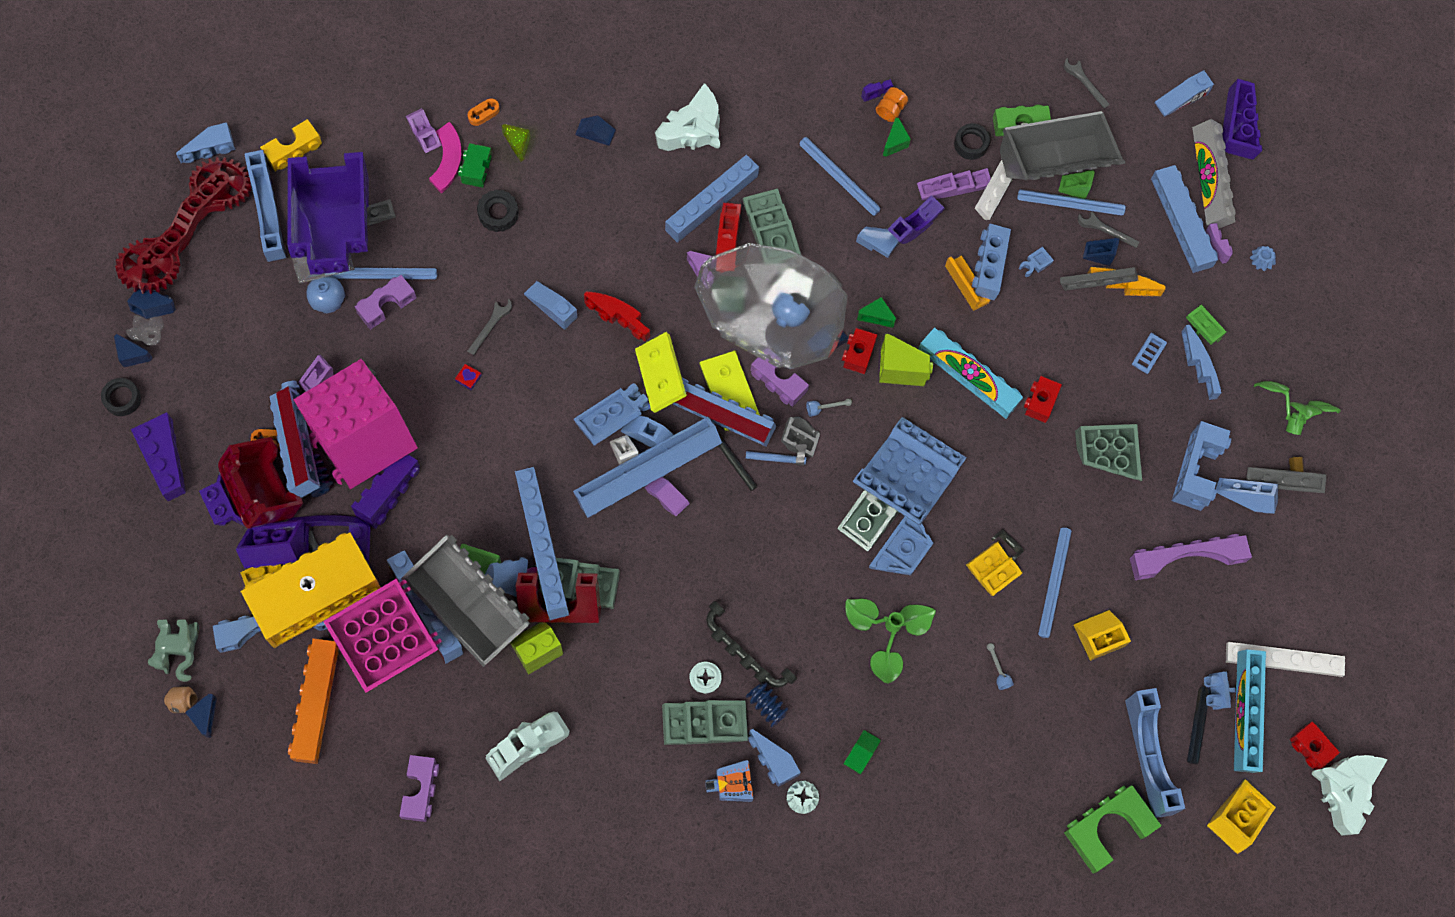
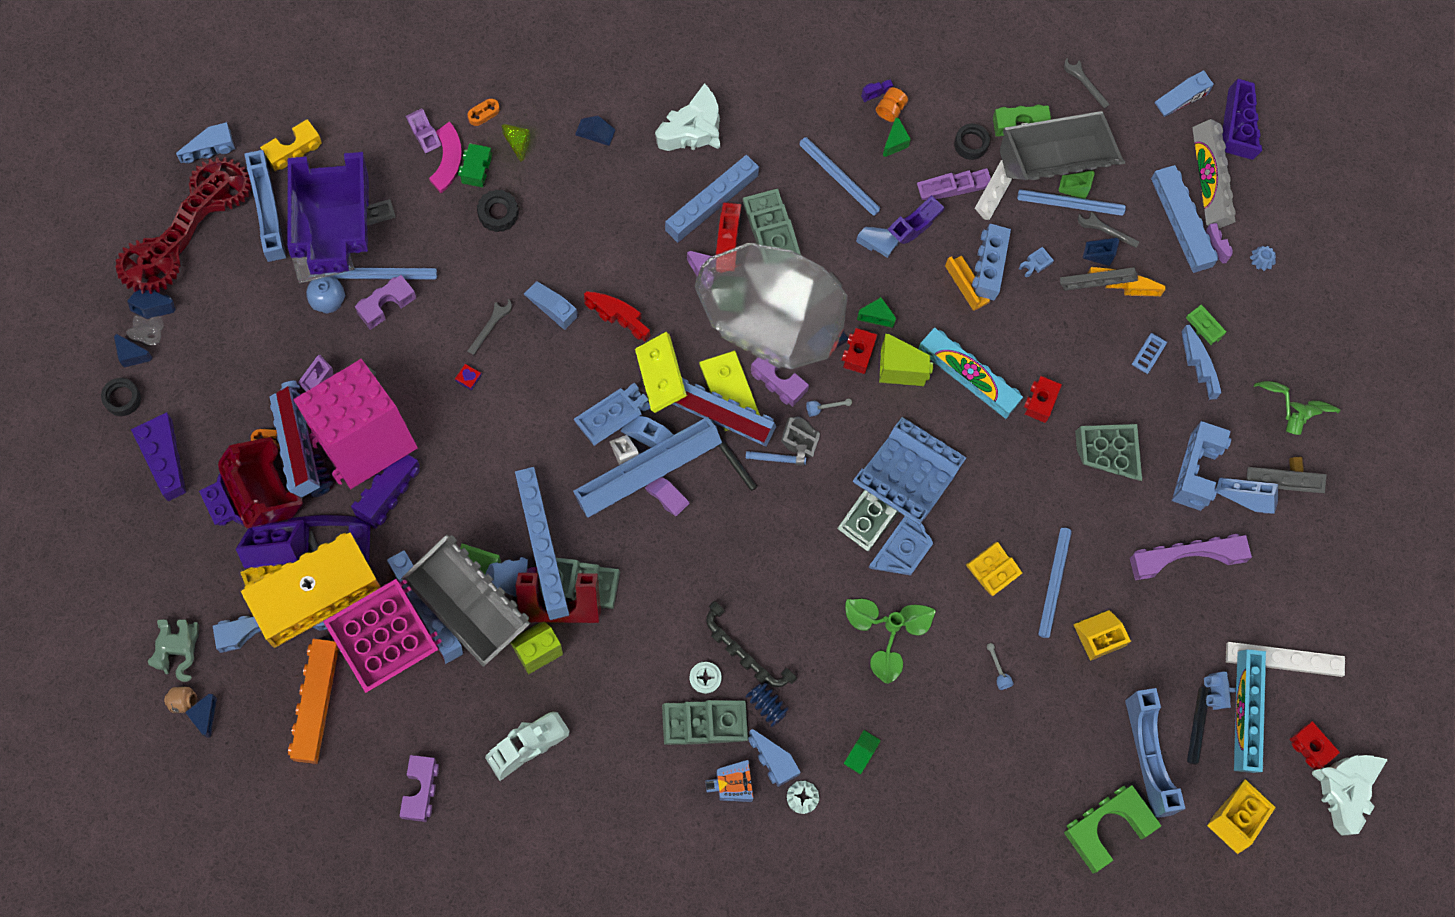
medium blue cylinder [772,292,810,328] -> none
pearl dark grey piece [991,530,1024,561] -> none

